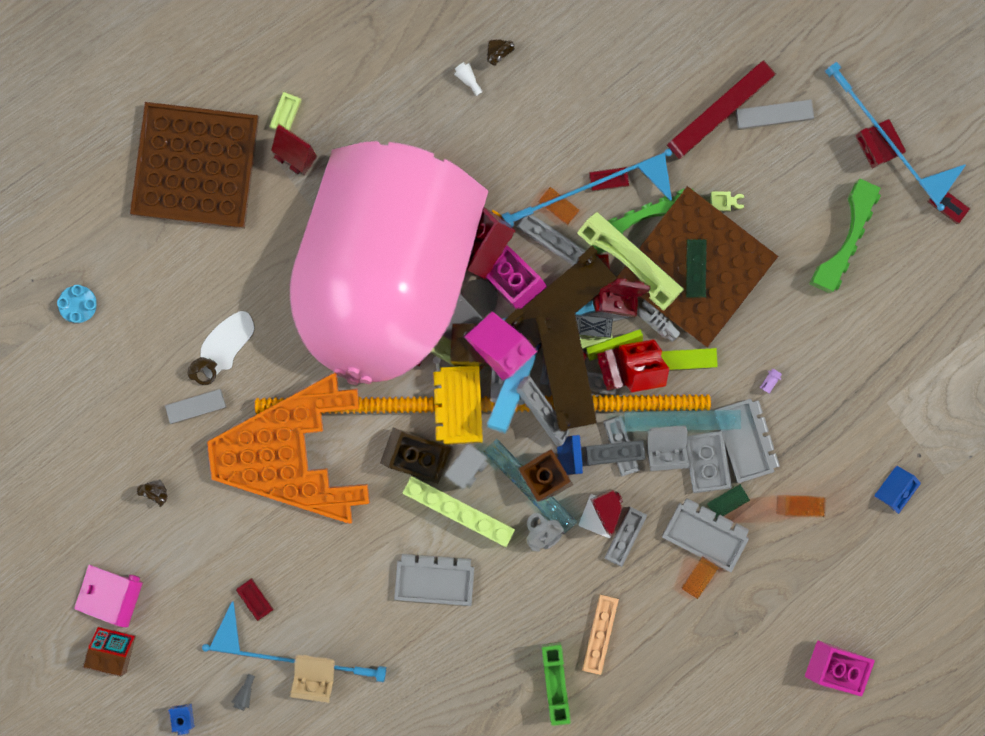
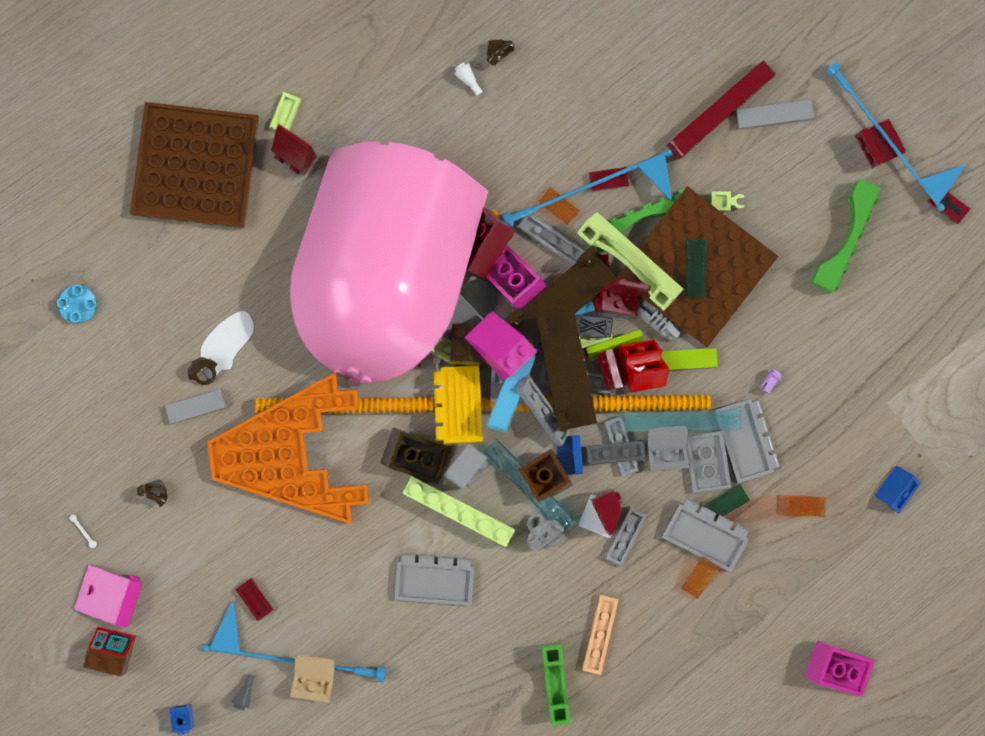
none -> white hinge [69,514,97,548]

